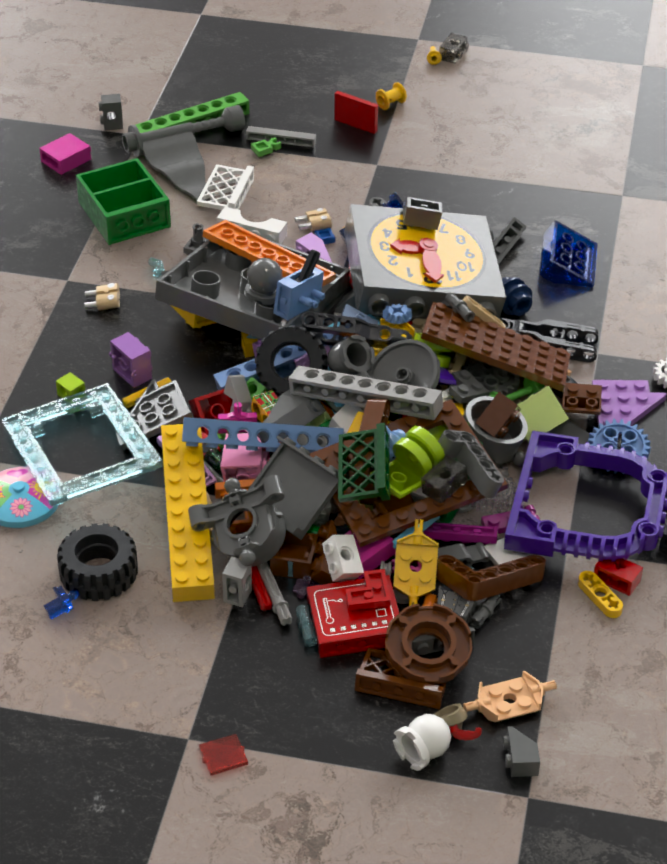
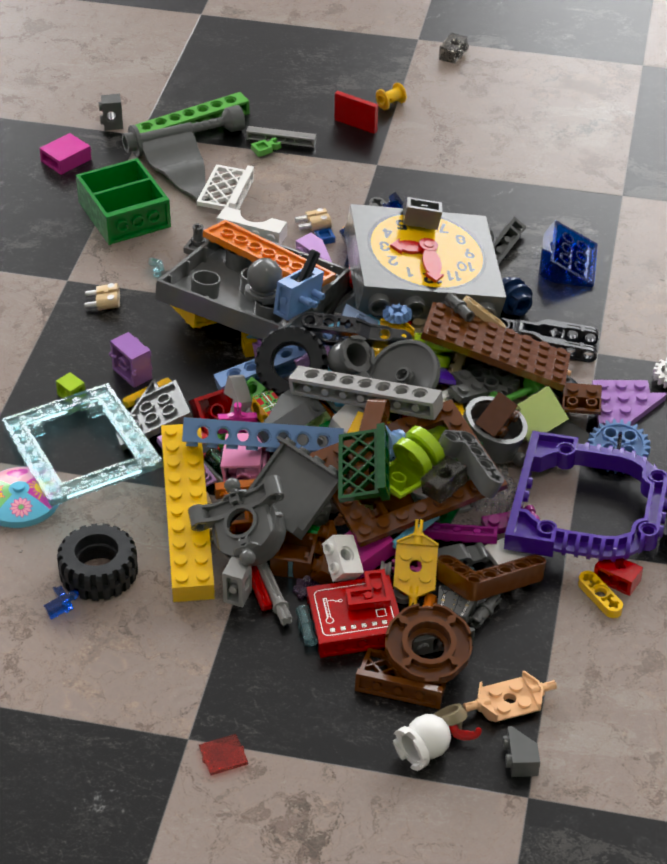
yellow cone [427,46,442,65] -> none

